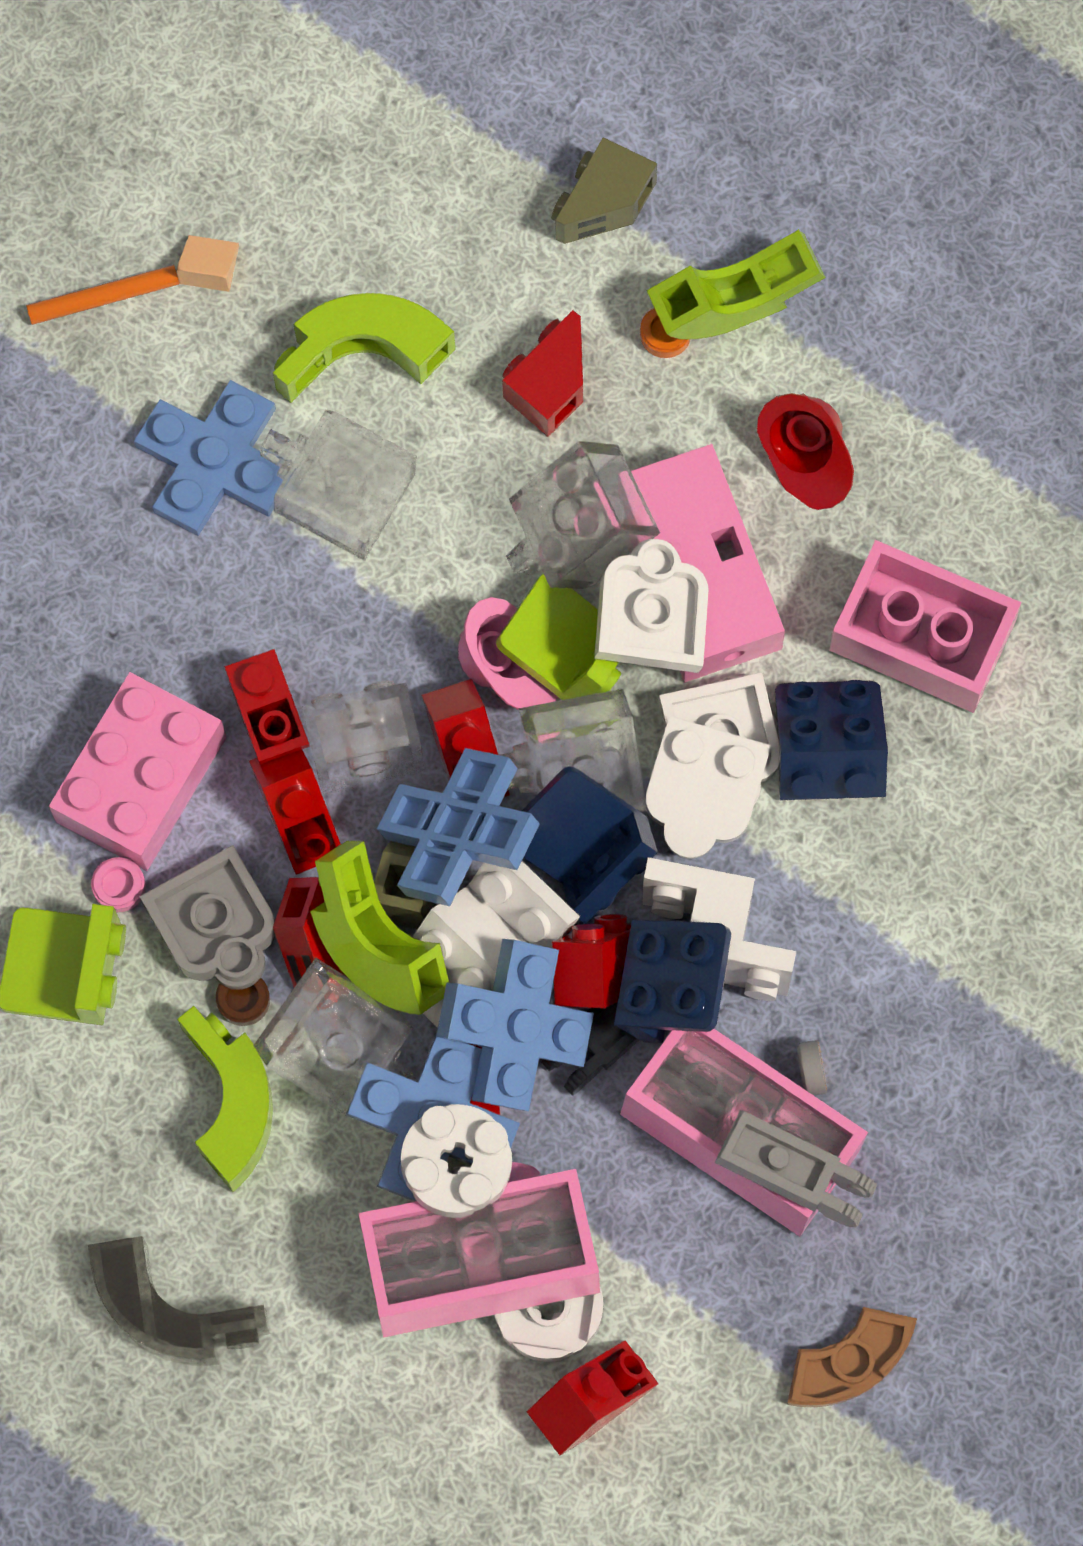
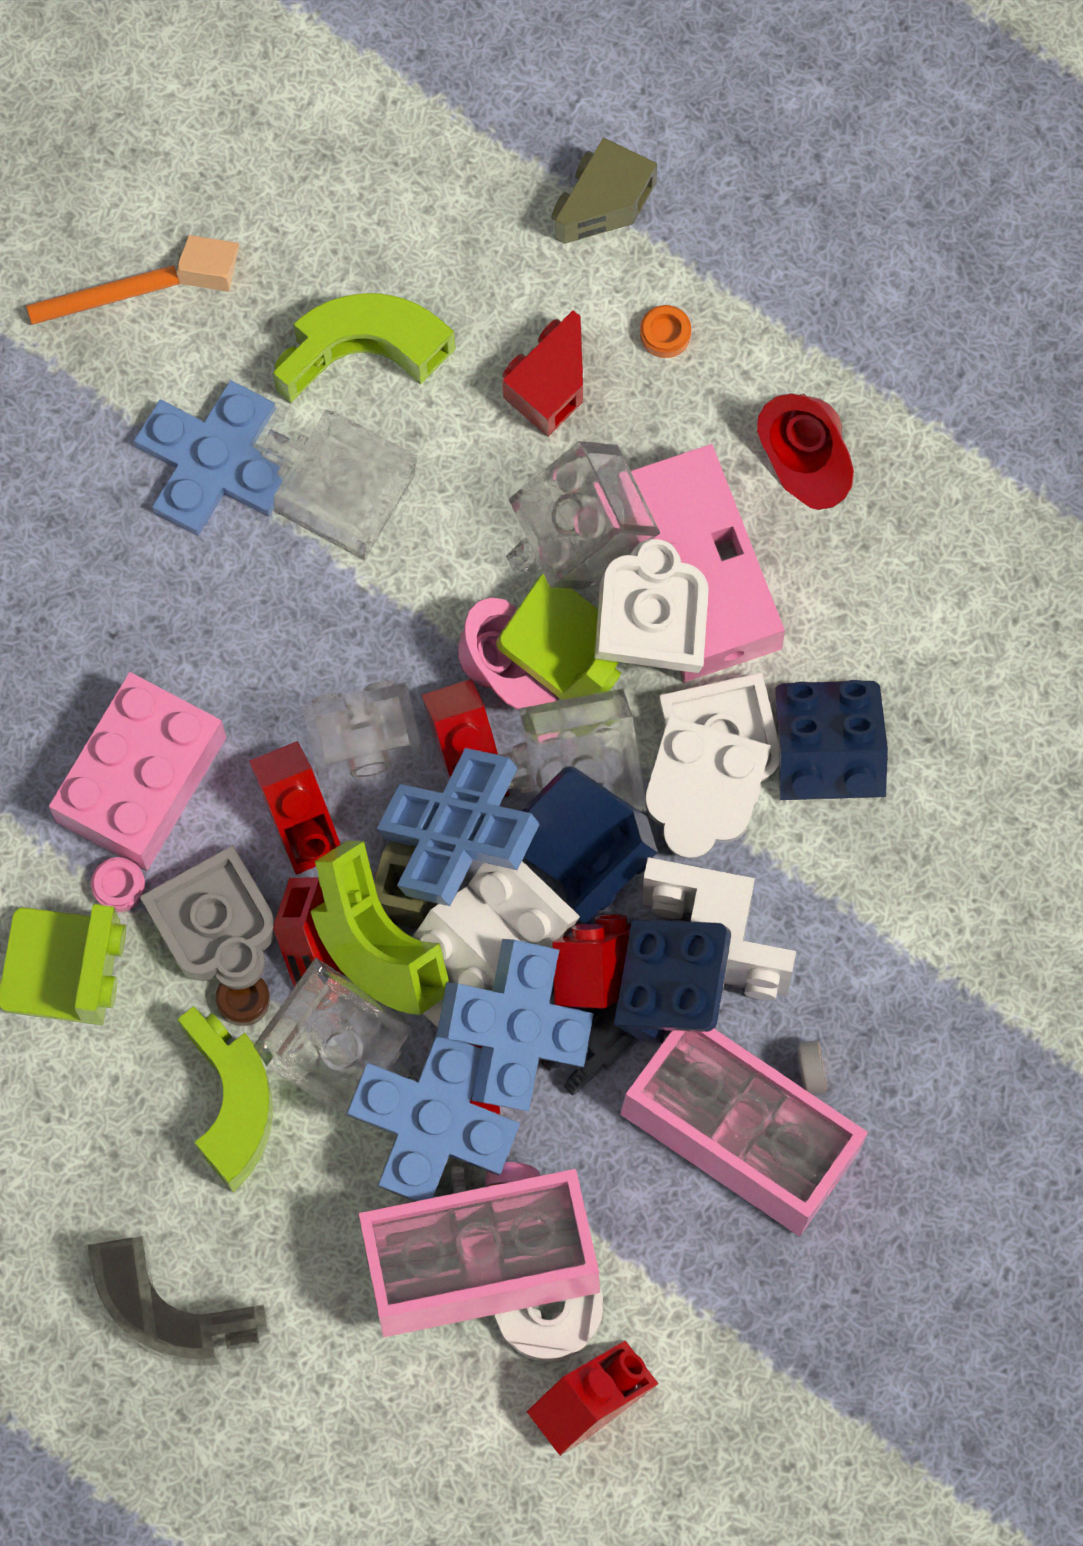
red slope [224,649,310,764] -> none
white plate [401,1104,512,1218] -> none
lime arch [646,229,826,339] -> none
light grey hinge [715,1110,877,1228] -> none
medium nougat tile [787,1307,917,1407] -> none
bright pink brick [829,540,1022,713] -> none

